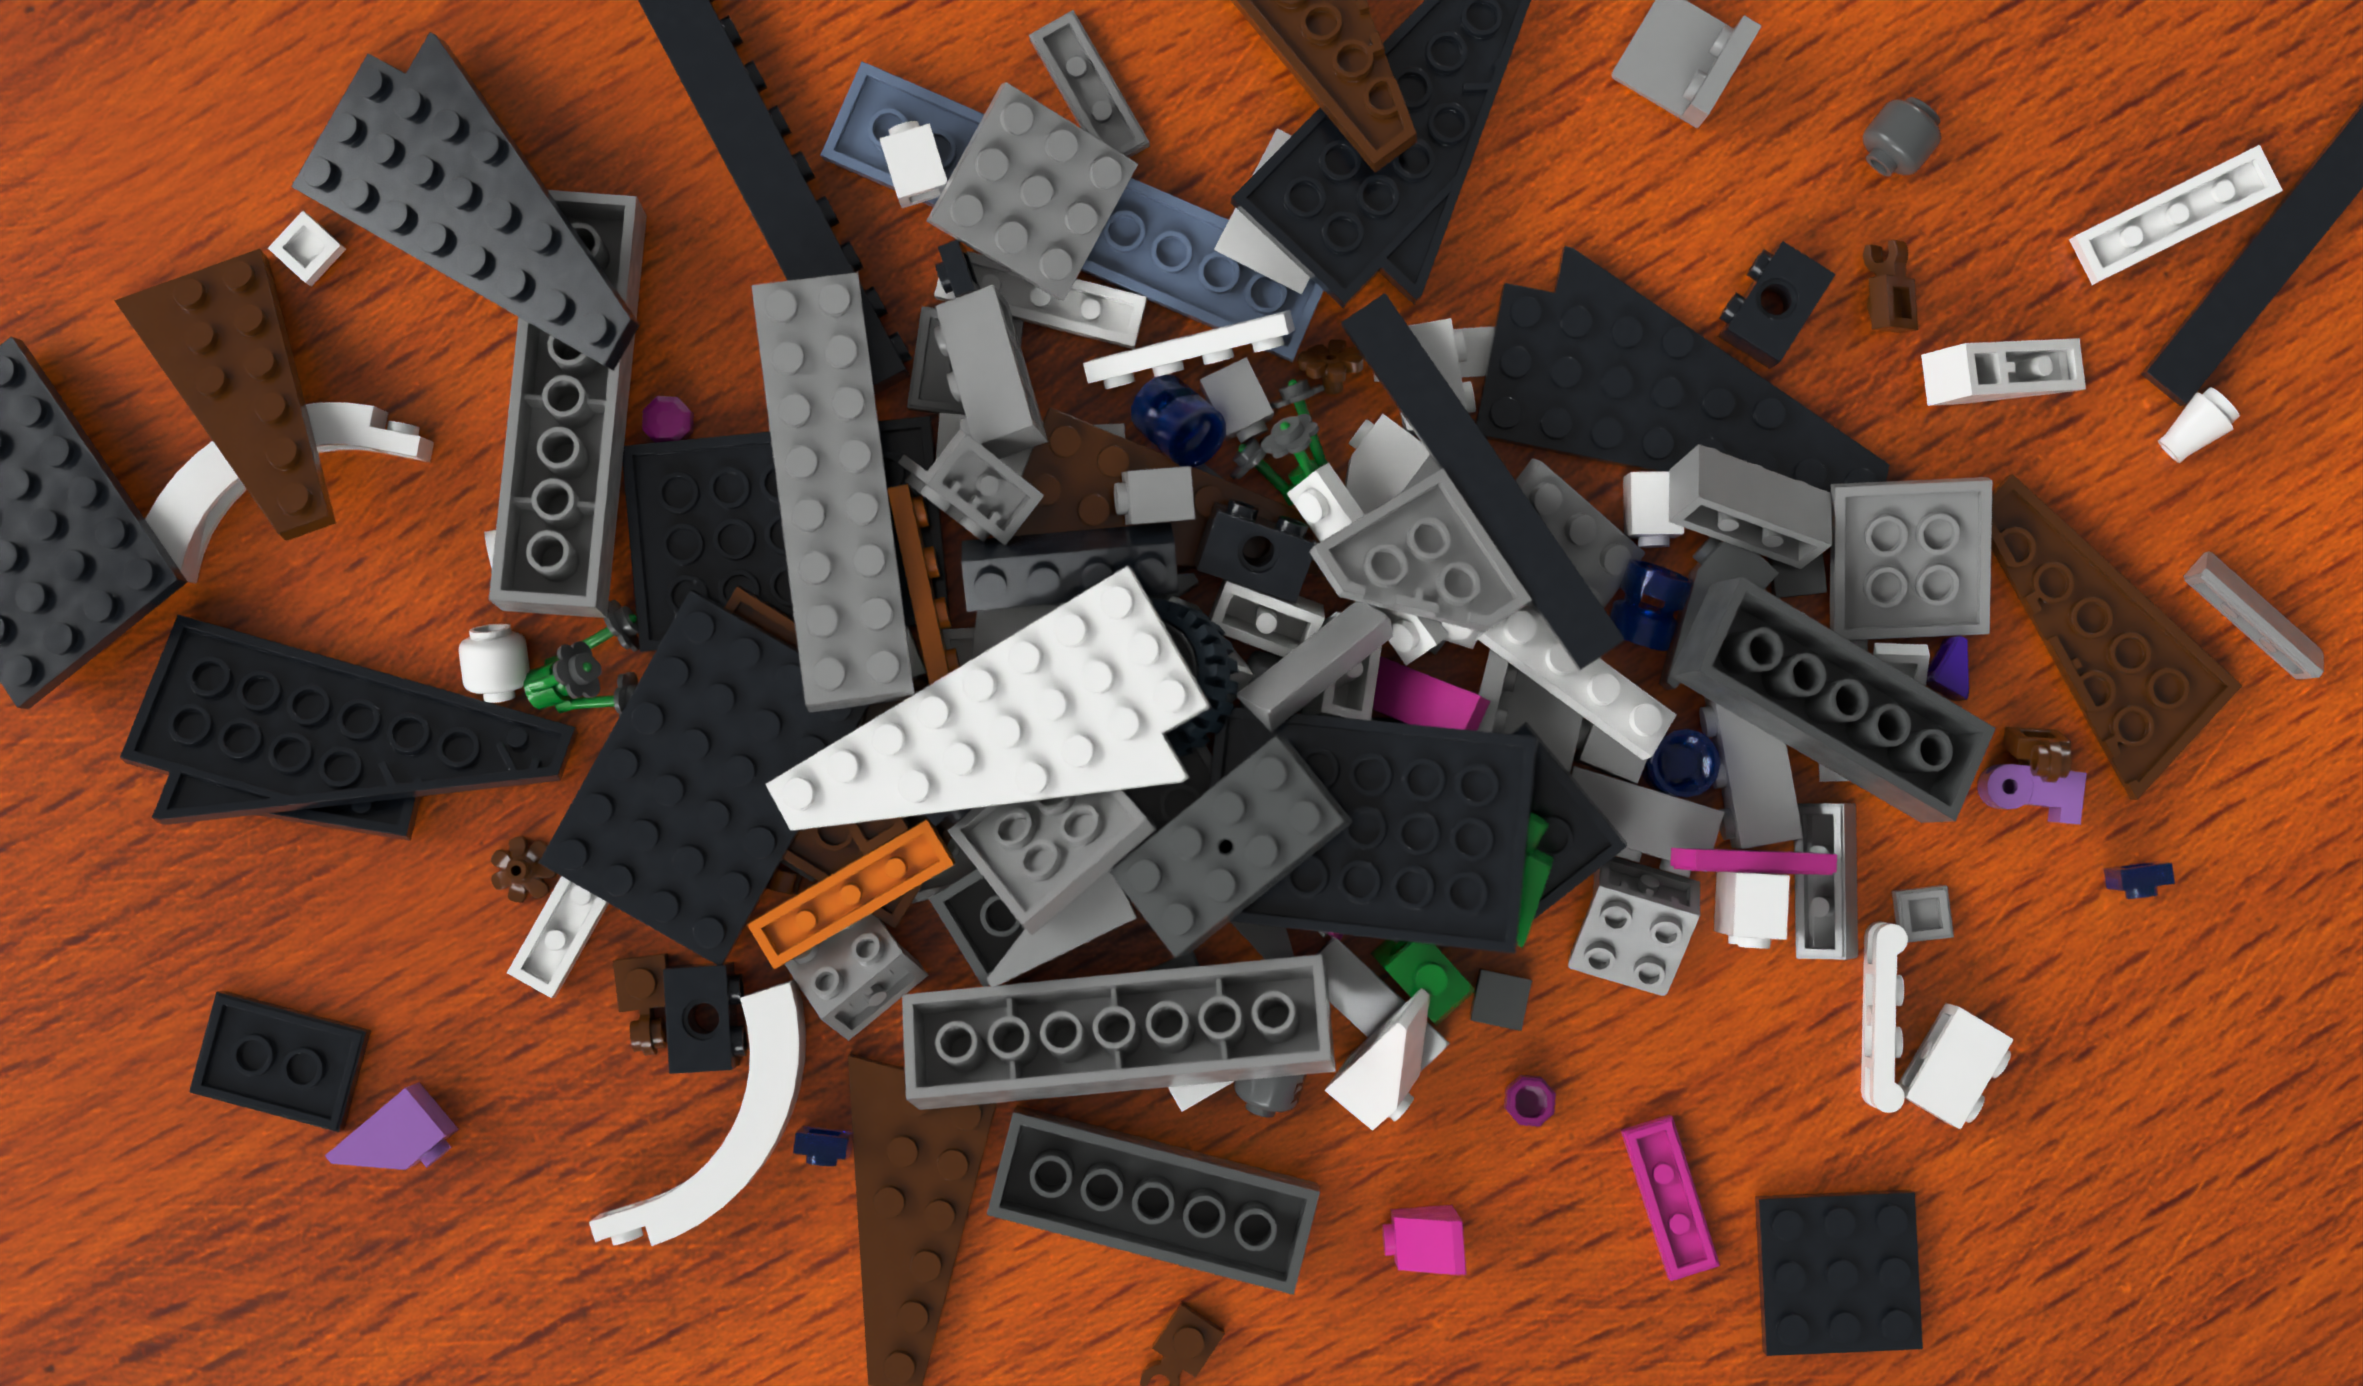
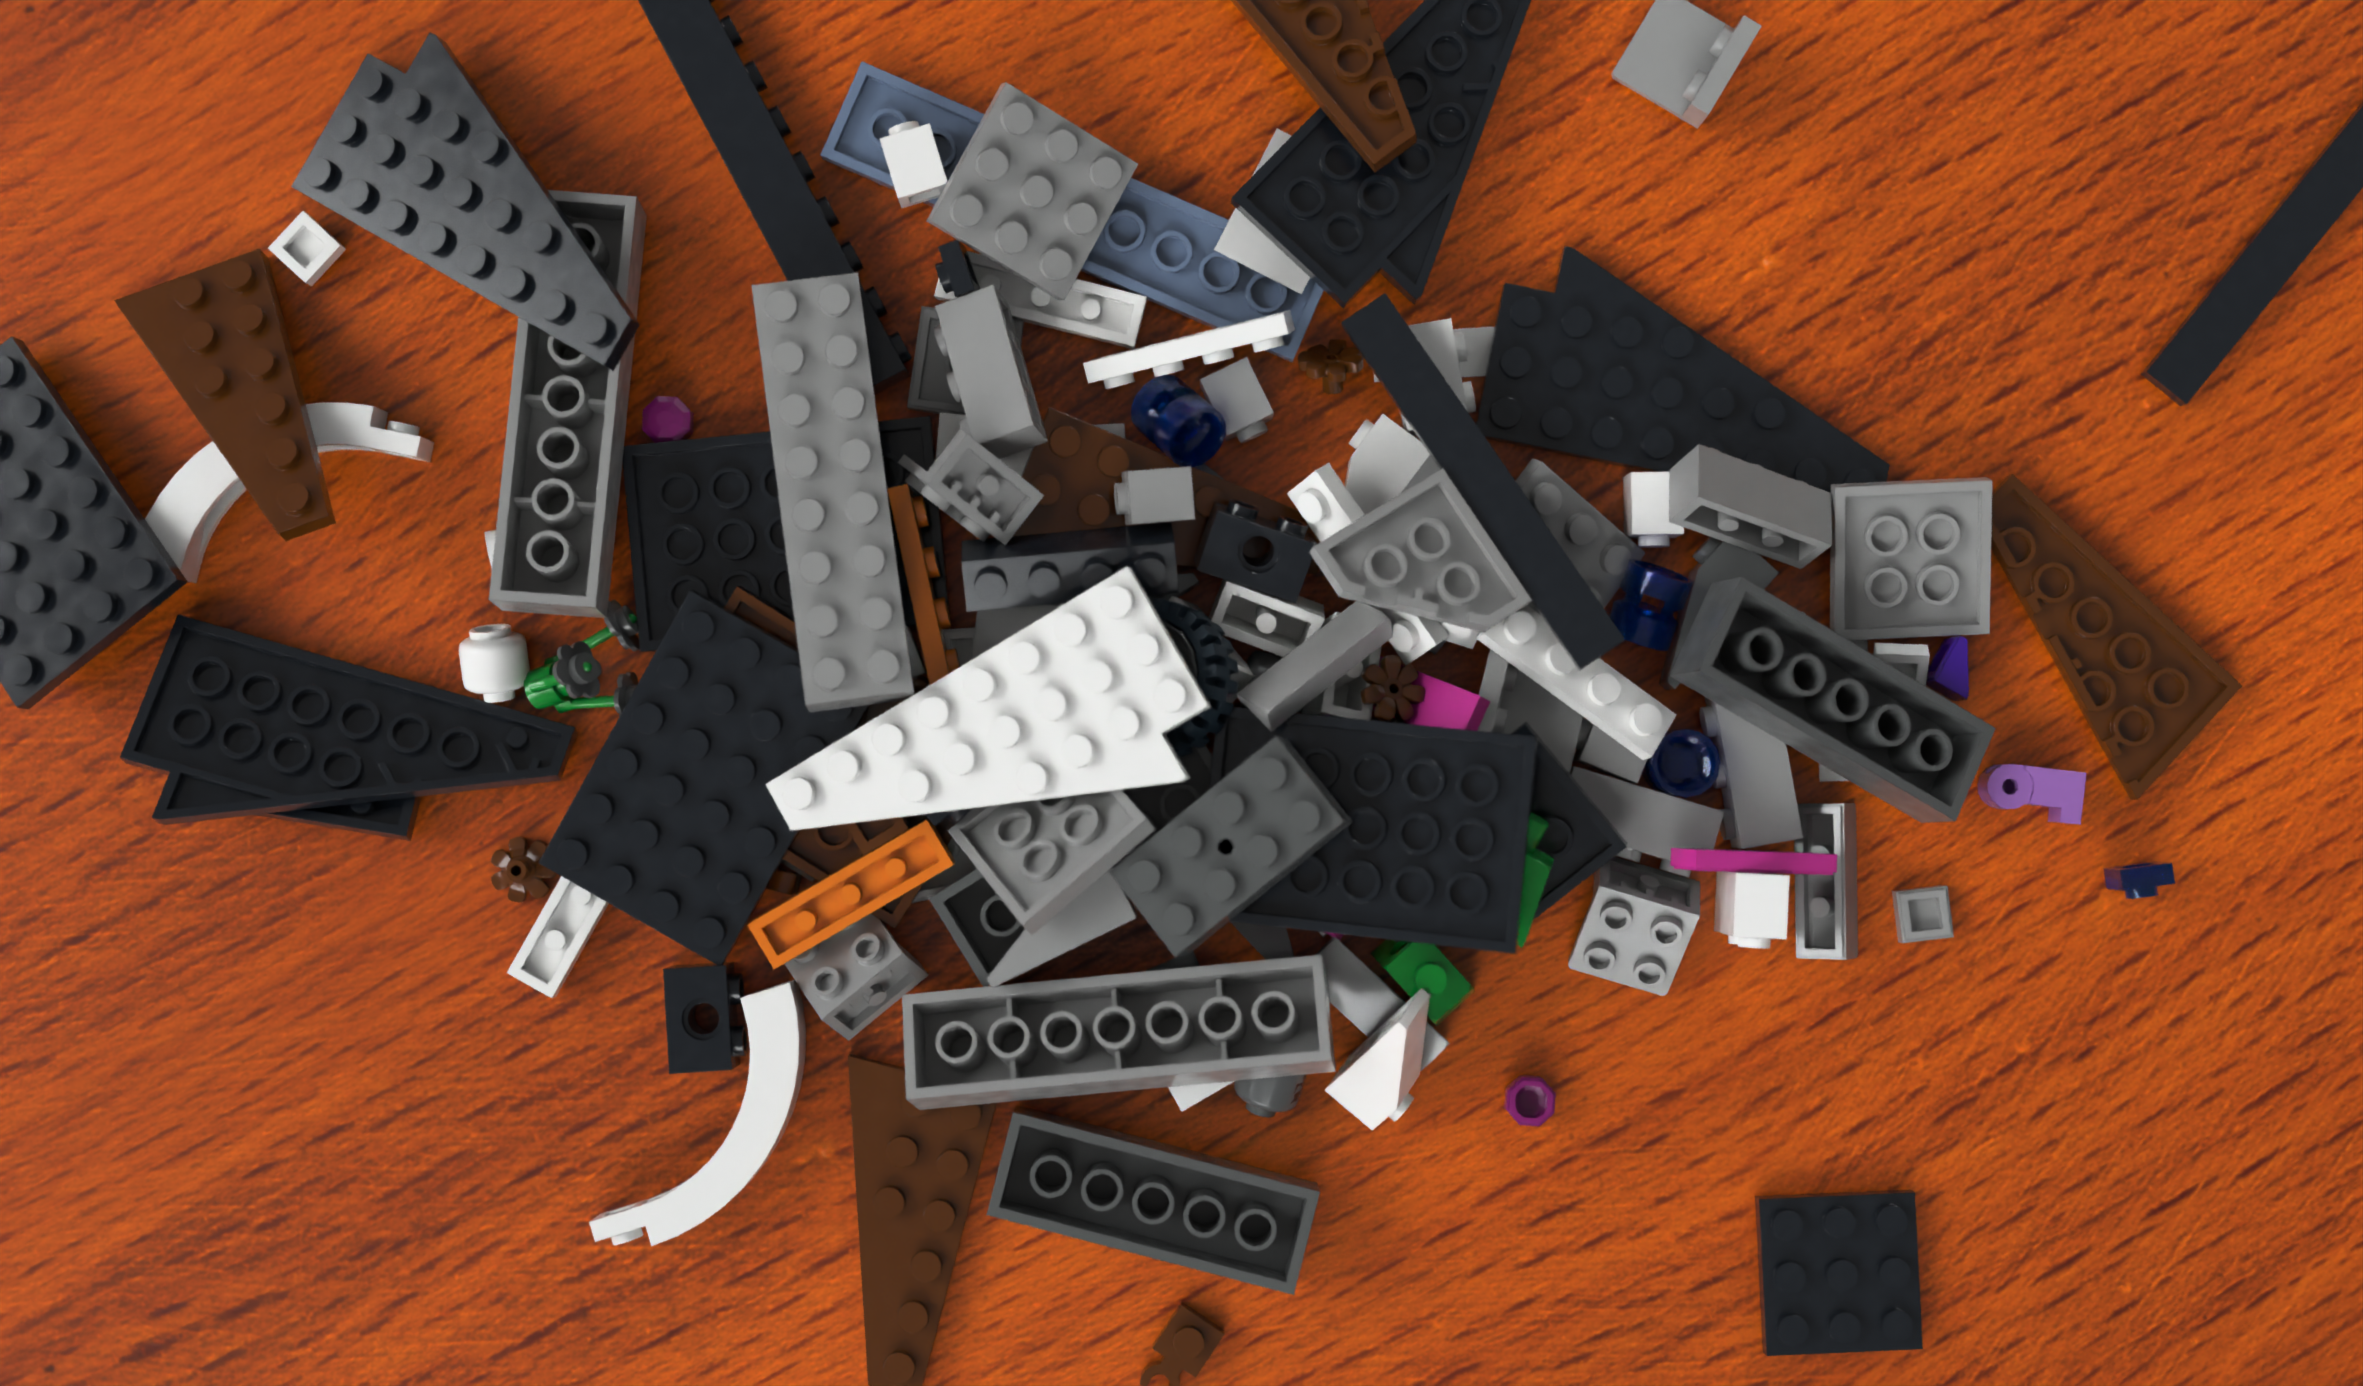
black tile [189,991,371,1132] -> none
medium lavender slope [325,1082,459,1170] -> none
reddish brown plate [613,953,669,1056] -> none
clear blue plate [793,1126,853,1166] -> none
light grey tile [1029,10,1150,158] -> none
dark grey plant [1230,379,1328,506] -> none
dark pink slope [1382,1205,1466,1275] -> none
dark grey tile [1469,968,1532,1031] -> none
dark pink tile [1621,1114,1720,1281] -> none
black brick [1718,241,1836,369] -> none
dark grey tile [1768,553,1827,598] -> none
white plate [1861,921,1908,1113] -> none
dark grey head [1862,97,1942,177] -> none
reddish brown plate [1863,240,1918,333] -> none
white brick [1898,1003,2014,1130] -> none
white slope [1921,338,2086,406] -> none
reddish brown plate [2003,727,2071,783] -> none
white plate [2069,145,2283,285] -> none
white cone [2158,387,2240,463] -> none
light grey slope [2183,551,2324,680] -> none
none -> reddish brown plant [1360,655,1425,722]

